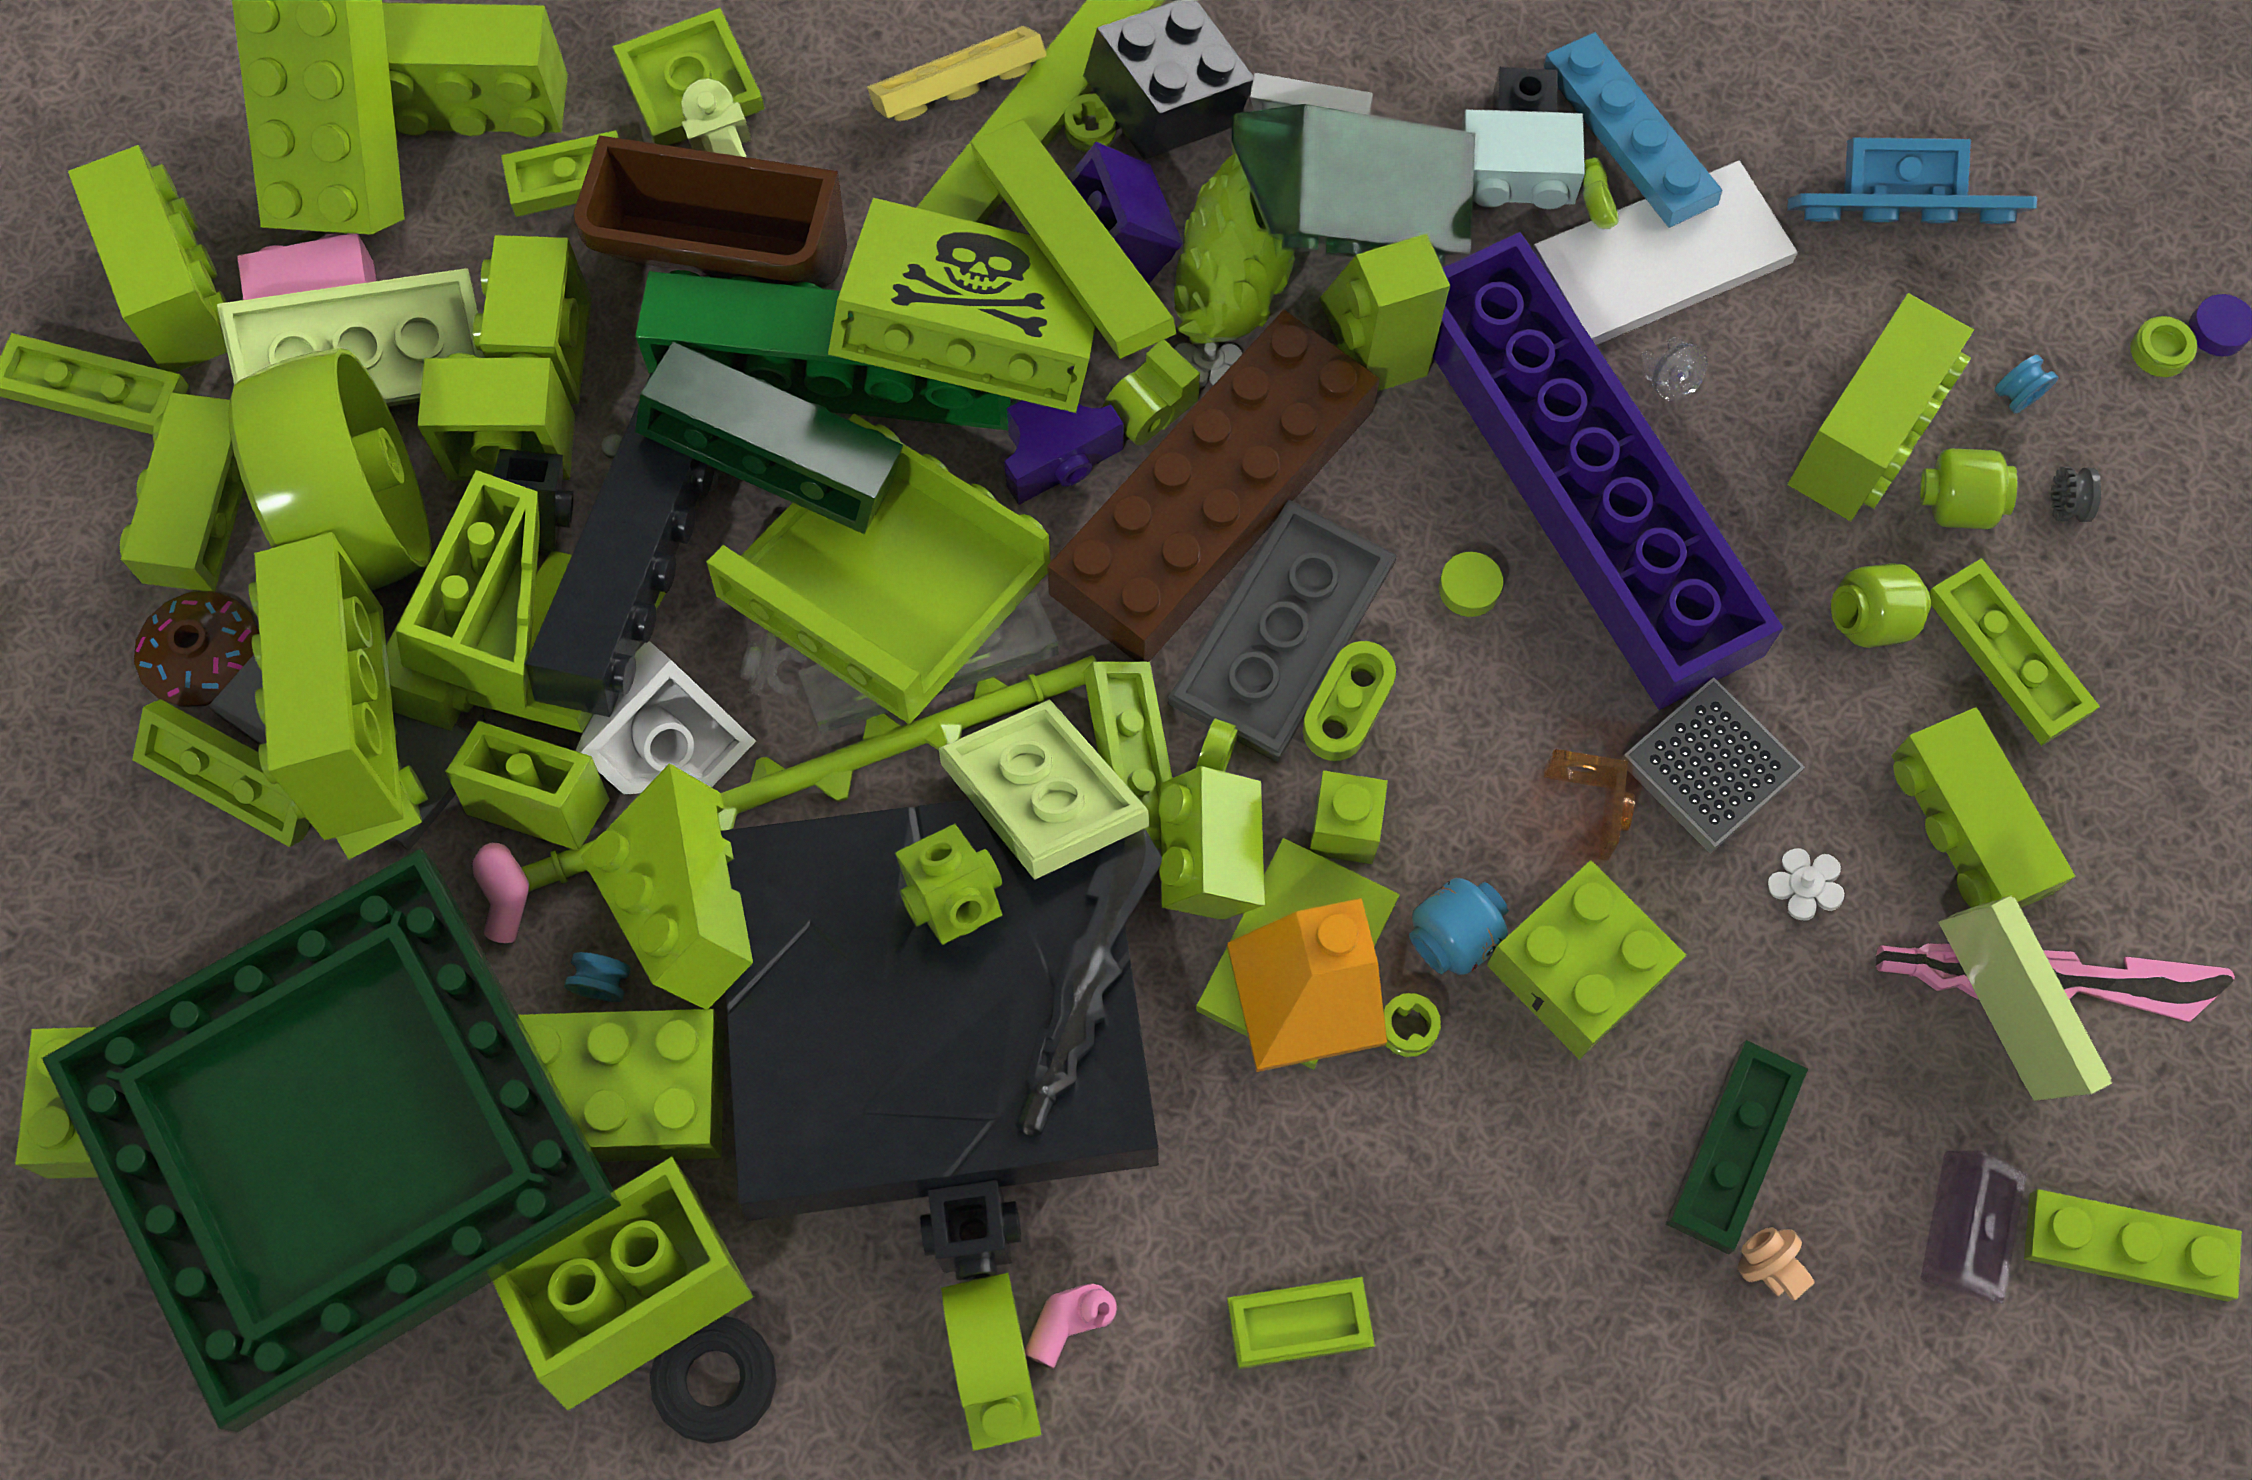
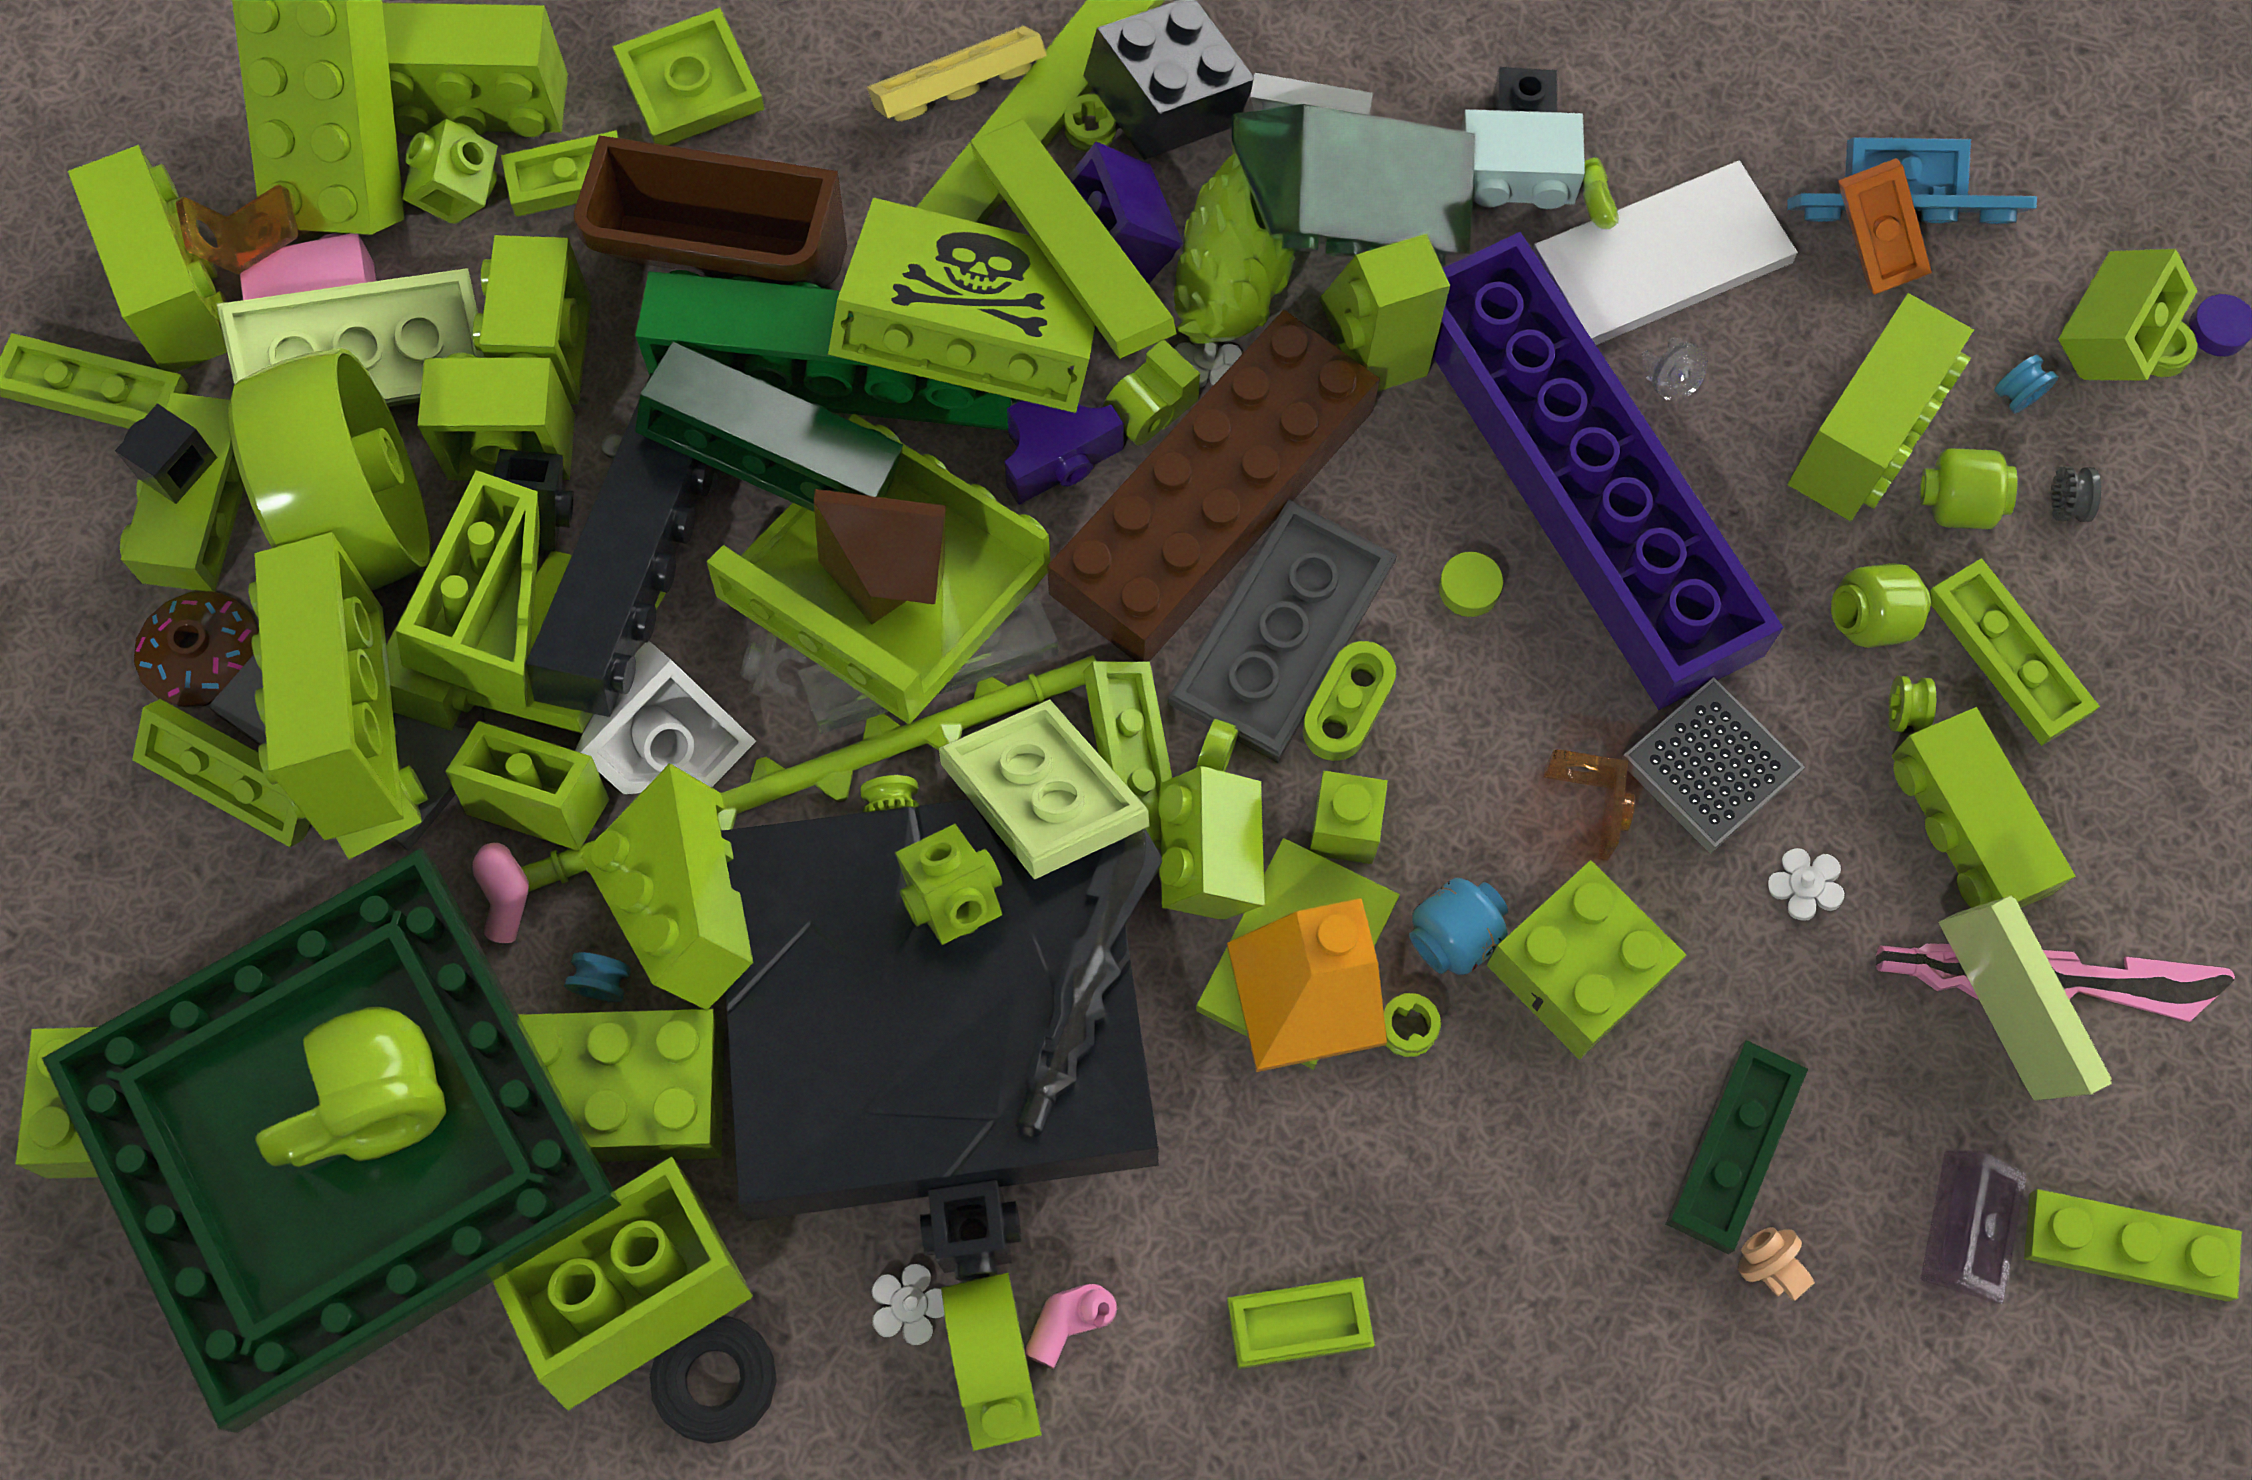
yellowish green hips [681,79,752,157] -> none
dark azure plate [1544,32,1722,228] -> none
none -> black plate [115,403,217,504]
none -> clear orange bracket [175,185,298,275]
none -> lime piece [255,1007,446,1167]
none -> lime brick [402,118,498,224]
none -> reddish brown slope [814,489,946,625]
none -> lime bush [860,775,920,813]
none -> white plant [871,1264,944,1345]
none -> orange plate [1838,158,1932,295]
none -> lime bush [1889,676,1937,733]
none -> lime brick [2058,249,2198,381]

